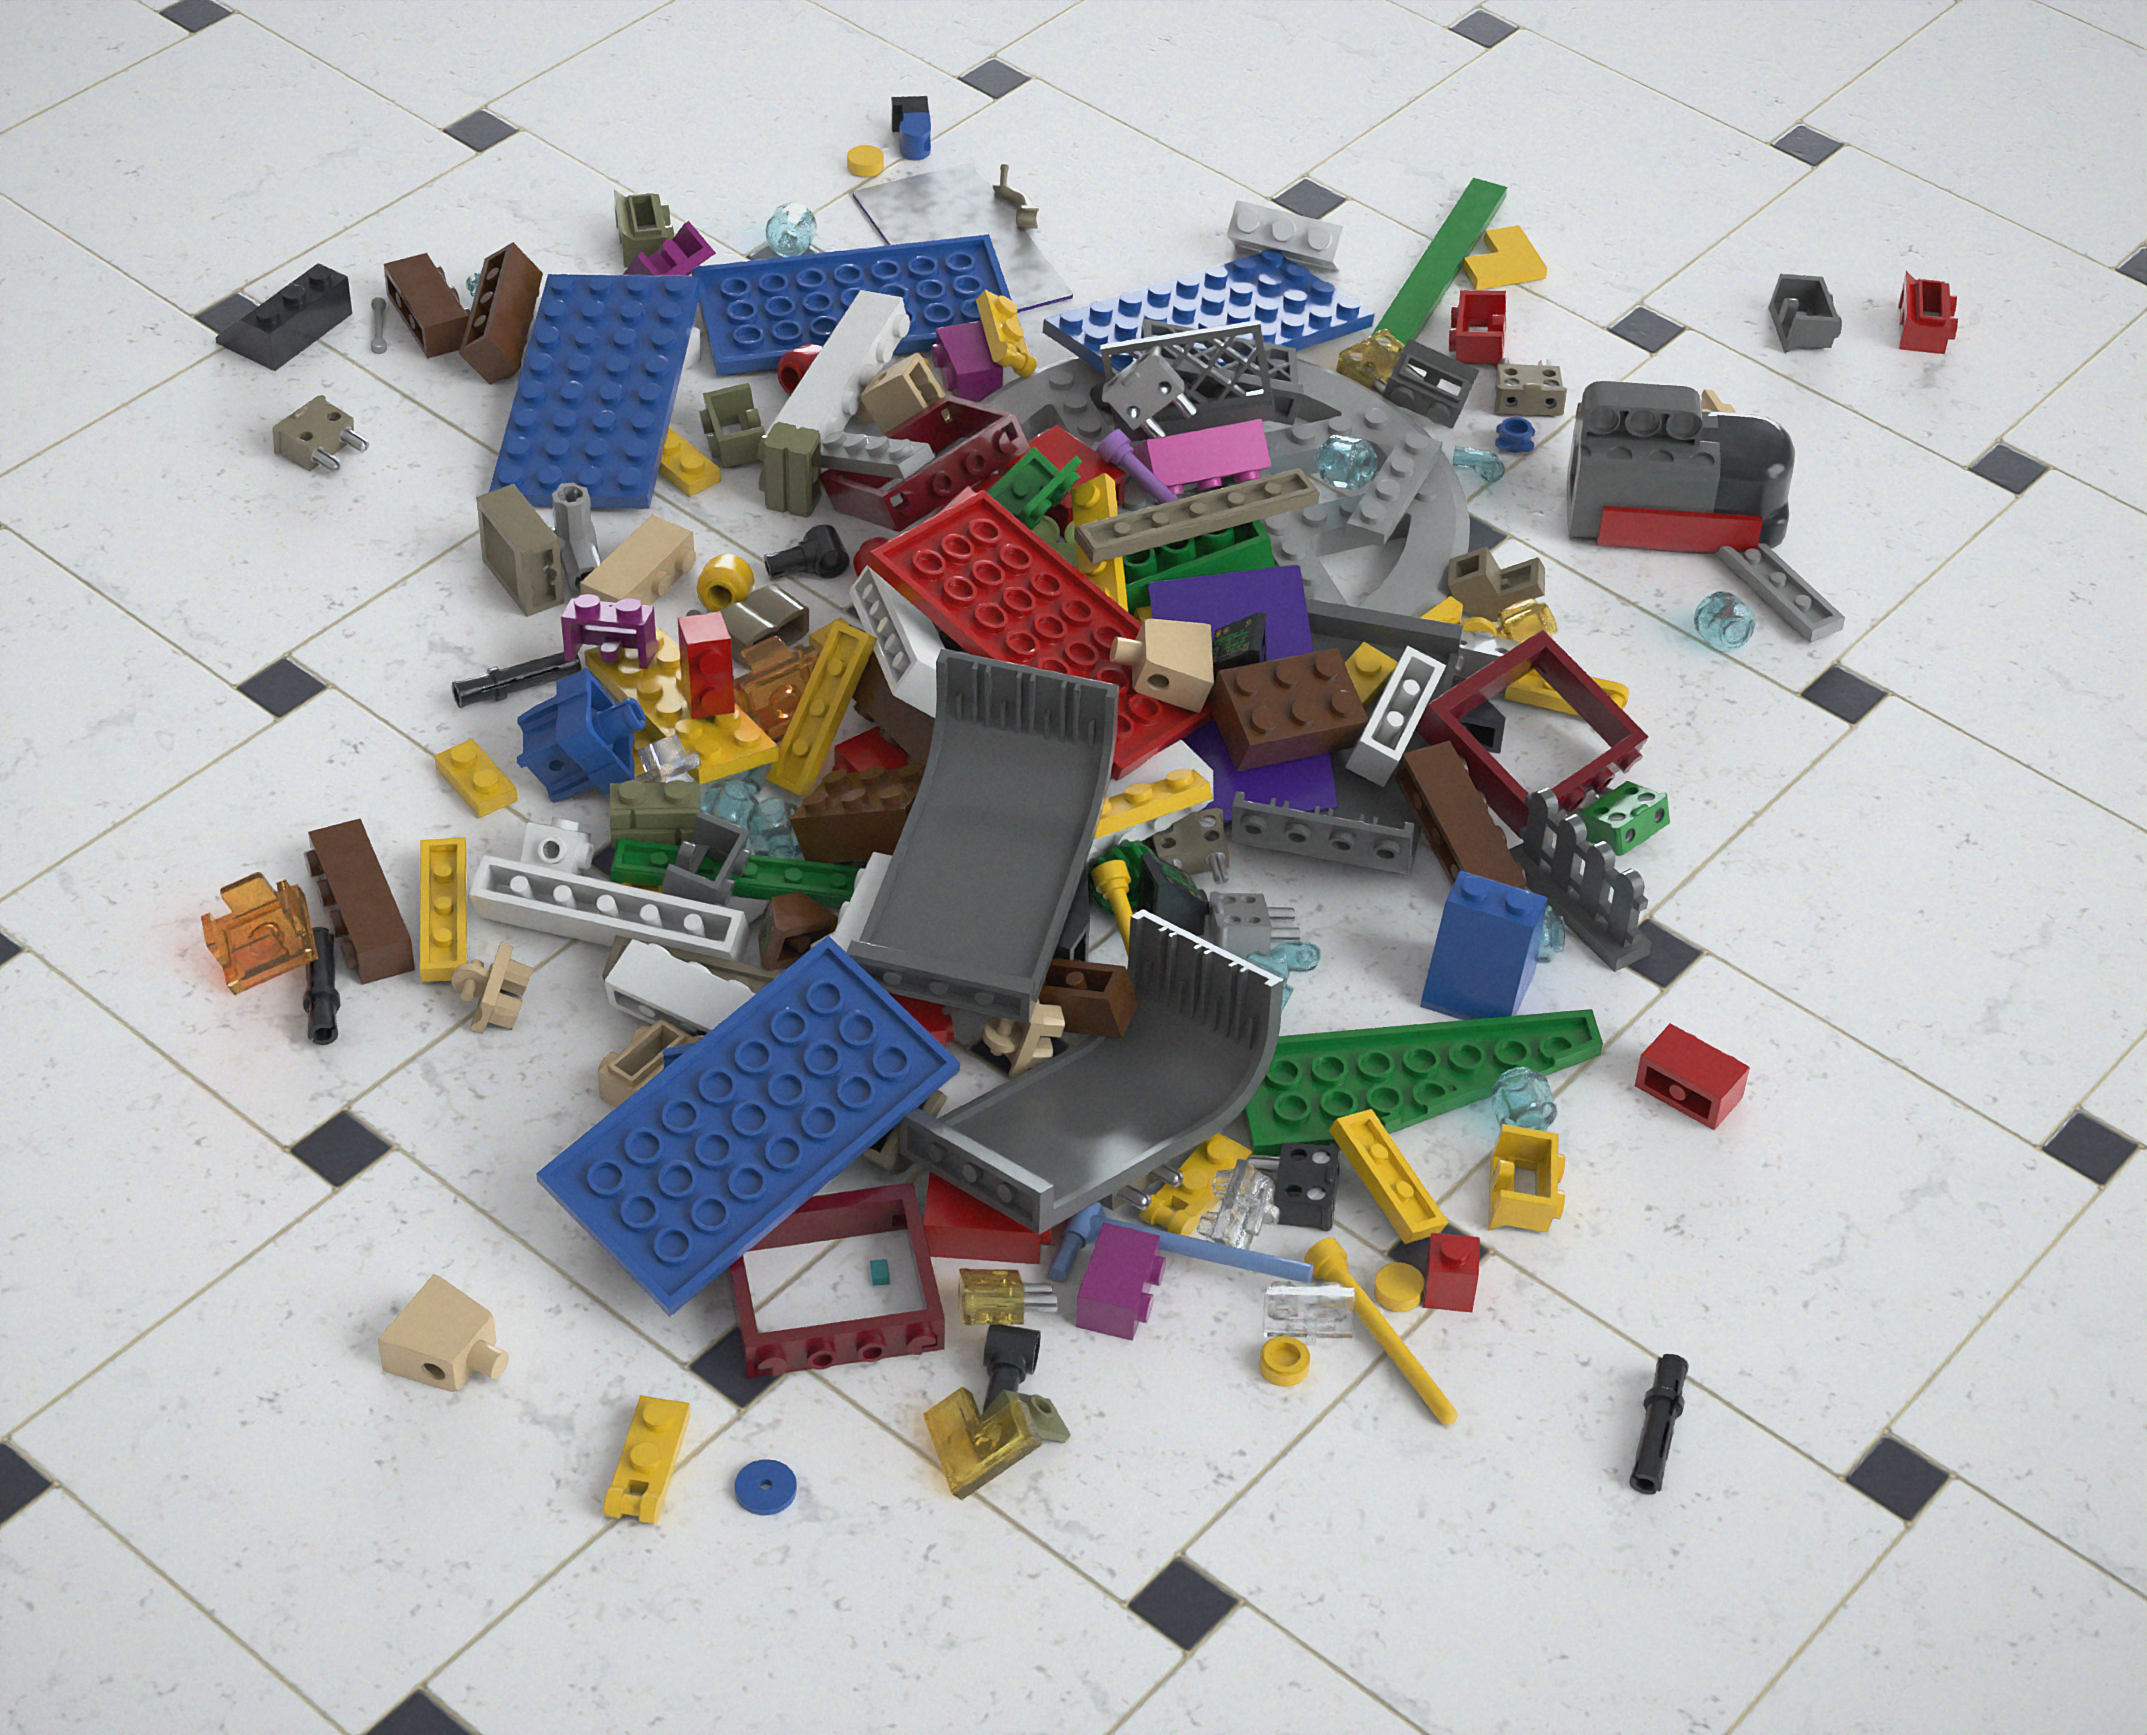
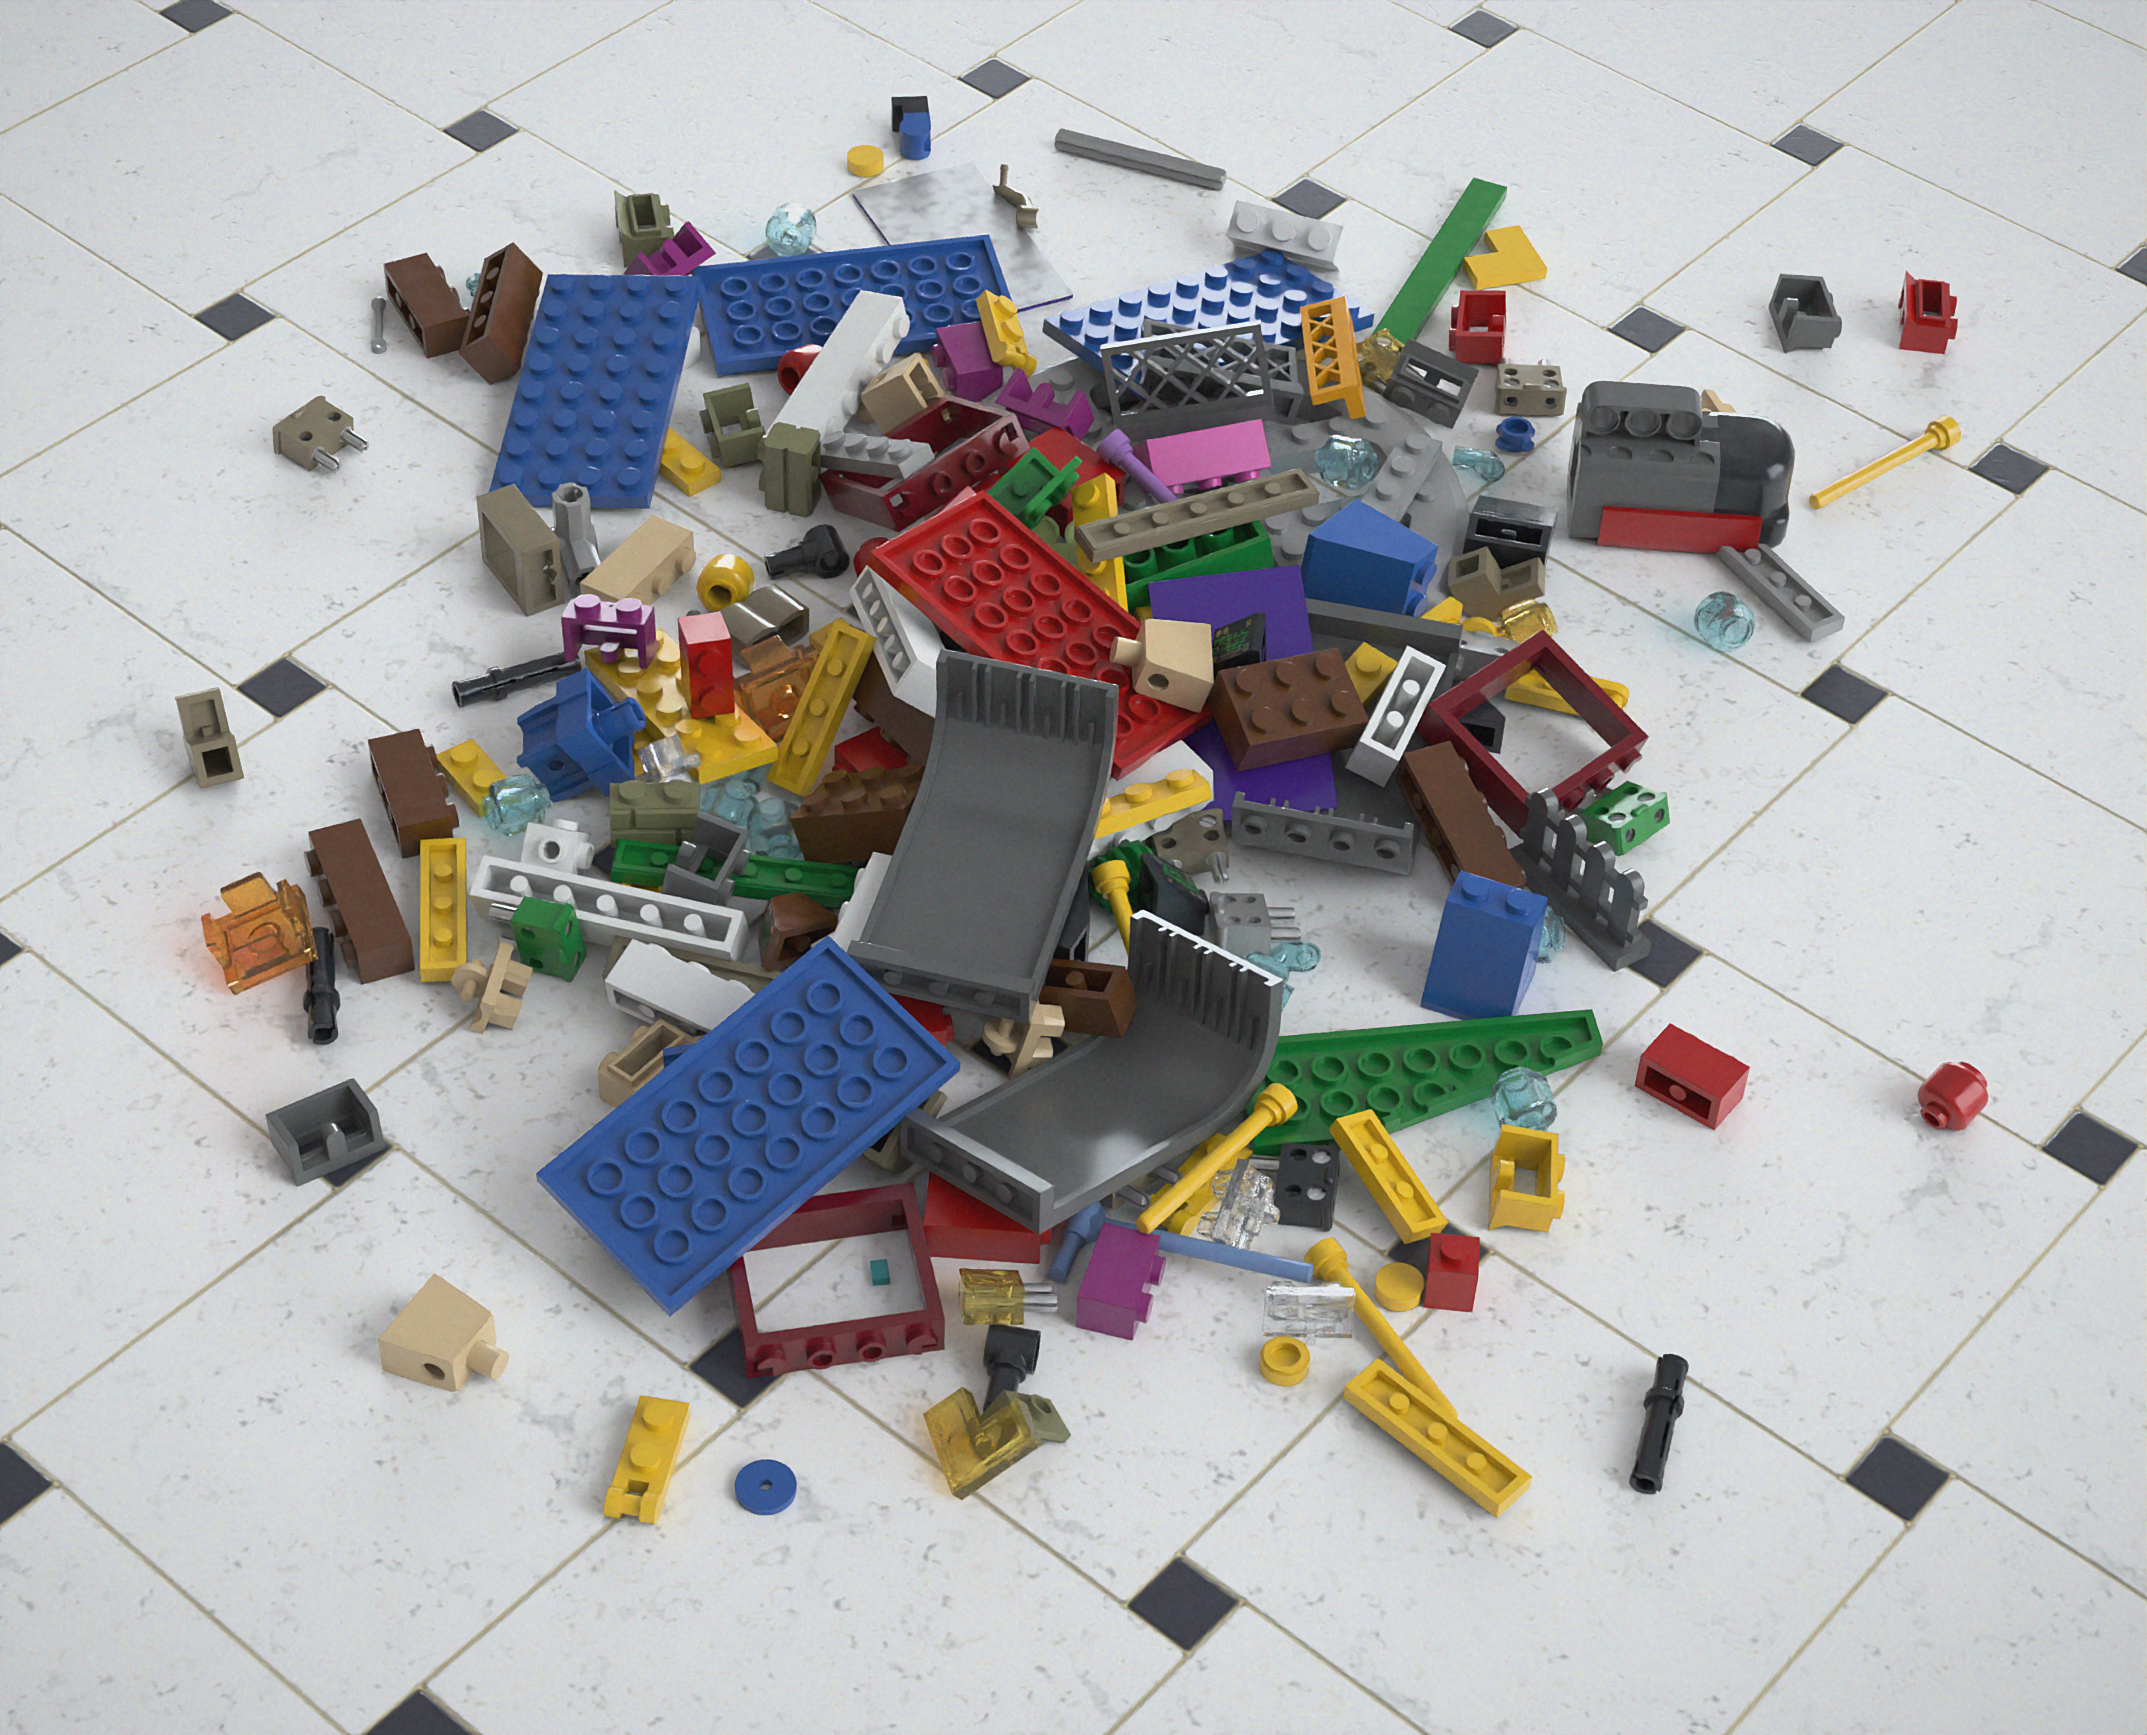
black slope [215,263,353,371] -> none
light grey piece [1102,346,1197,439] -> none
none -> dark tan brick [175,687,244,788]
none -> dark grey window [265,1078,385,1187]
none -> reddish brown brick [368,728,460,859]
none -> clear light blue head [482,773,551,837]
none -> green piece [489,896,587,982]
none -> magenta window [994,368,1095,441]
none -> light grey axle [1055,128,1227,190]
none -> yellow piece [1136,1083,1298,1234]
none -> light orange fence [1300,296,1366,420]
none -> blue slope [1301,499,1438,617]
none -> yellow plate [1343,1358,1532,1518]
none -> black slope [1463,495,1559,569]
none -> yellow piece [1809,415,1961,509]
none -> red head [1917,1061,1989,1131]

